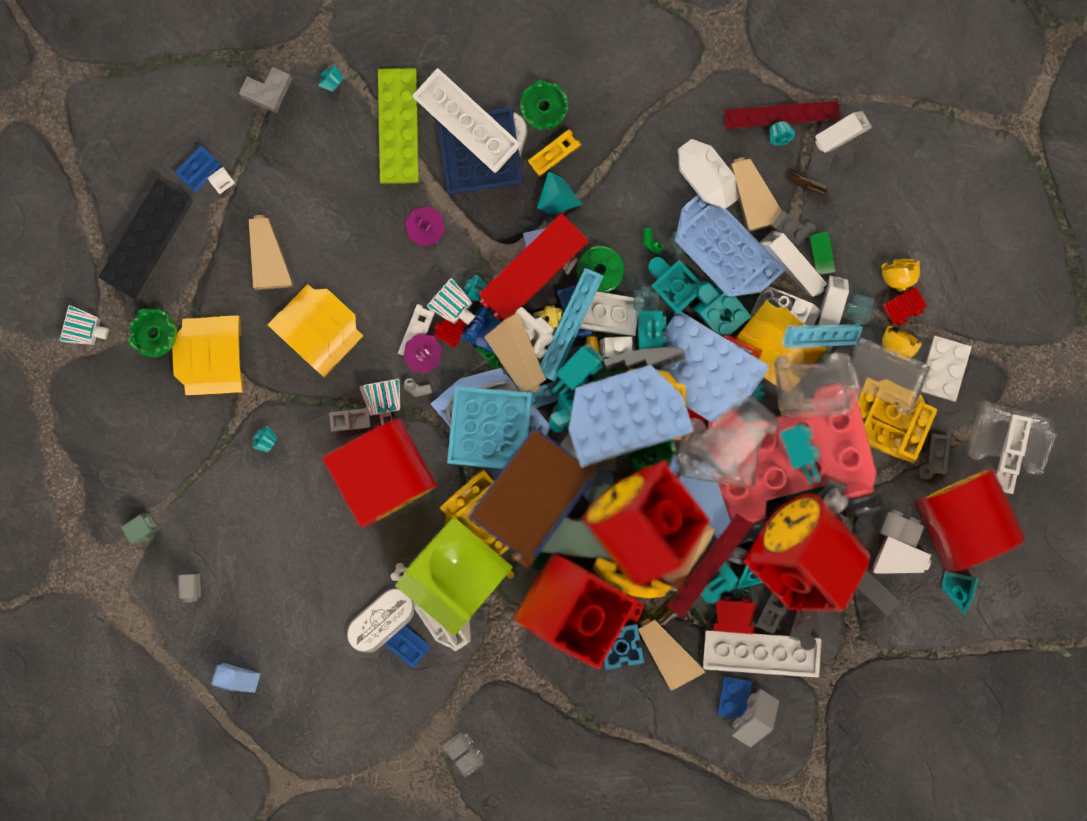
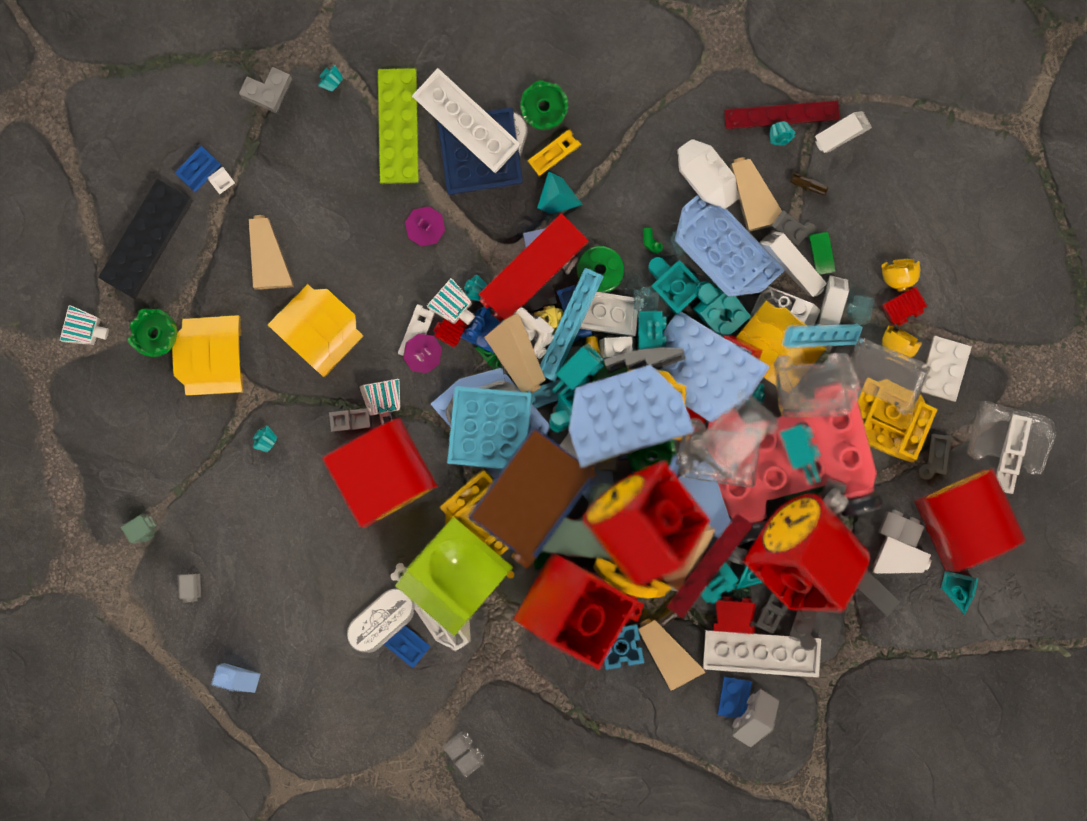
light grey arm [404,378,432,397] -> none

